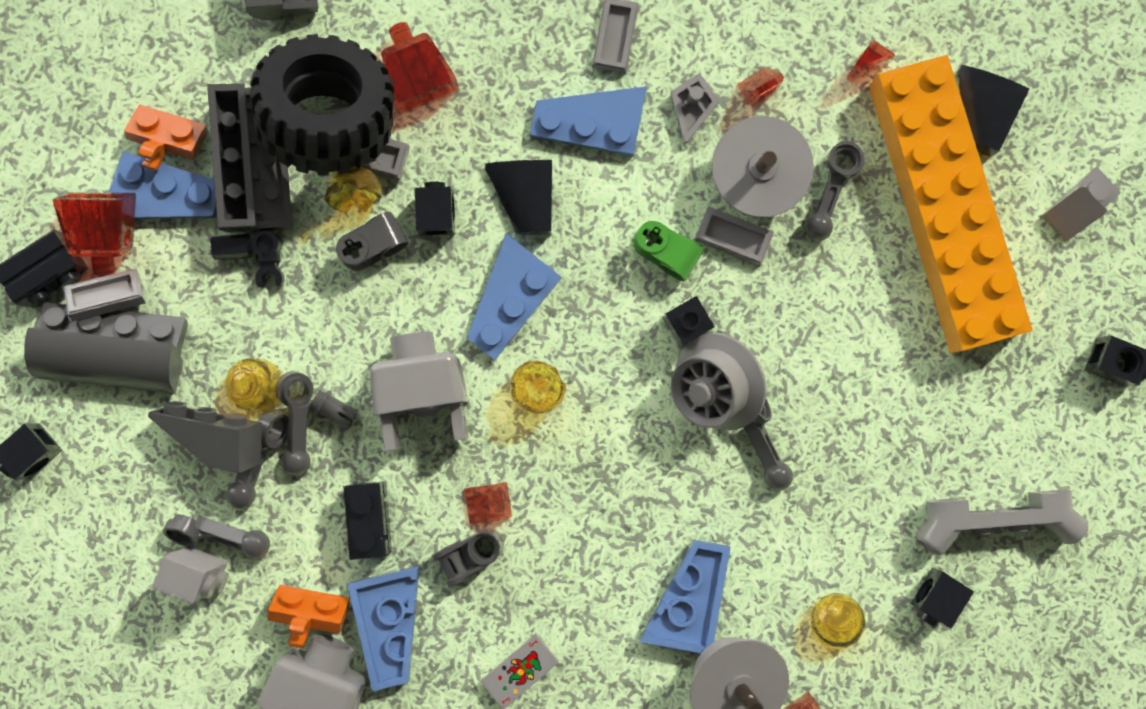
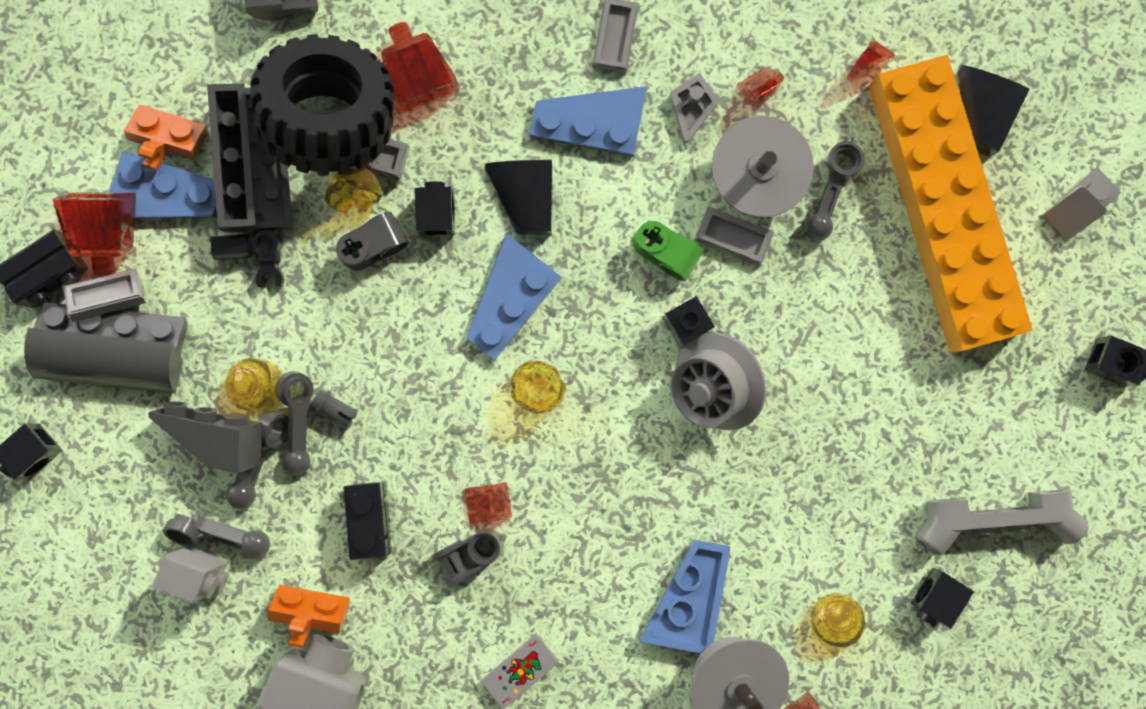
medium blue wing [347,565,420,692] -> none
light grey piece [370,332,469,451] -> none
dark grey piece [743,399,793,491] -> none

